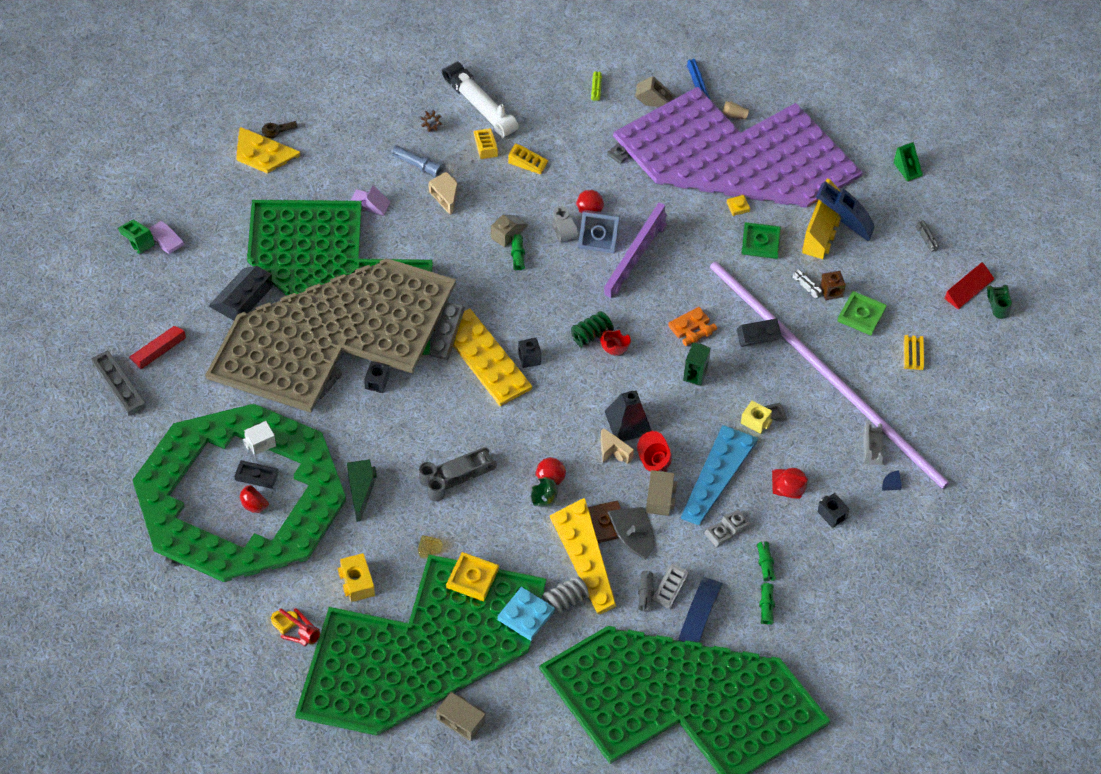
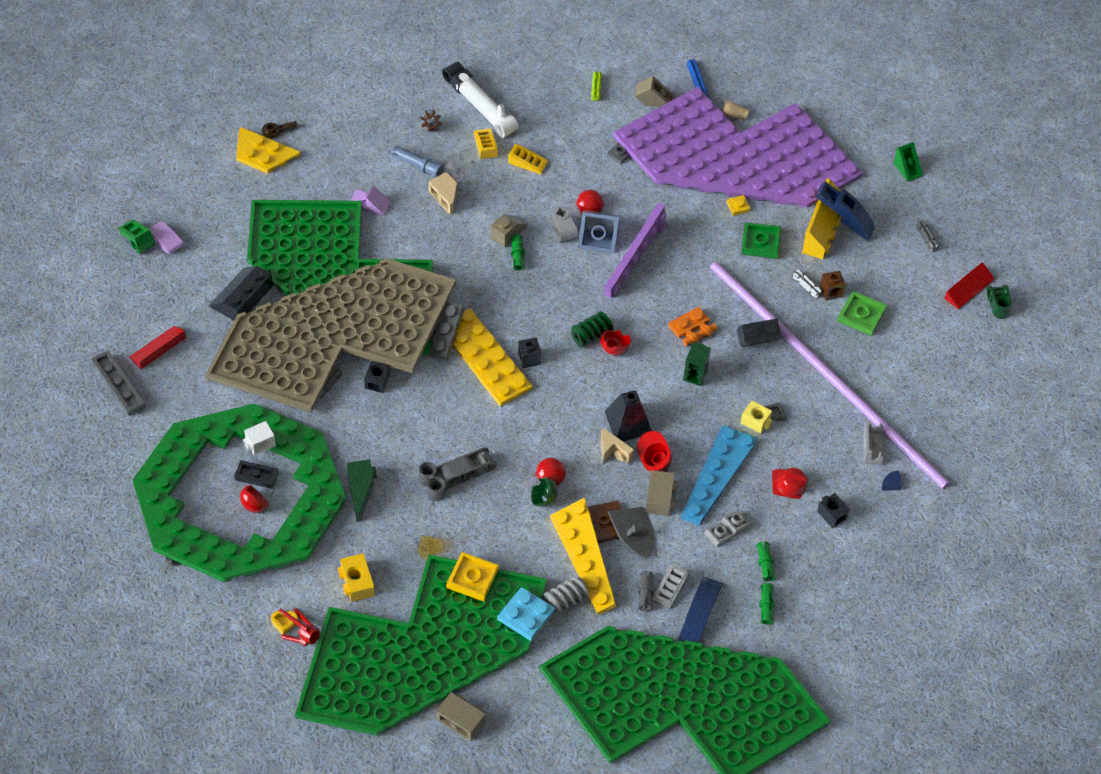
yellow tile [904,335,924,370] -> none

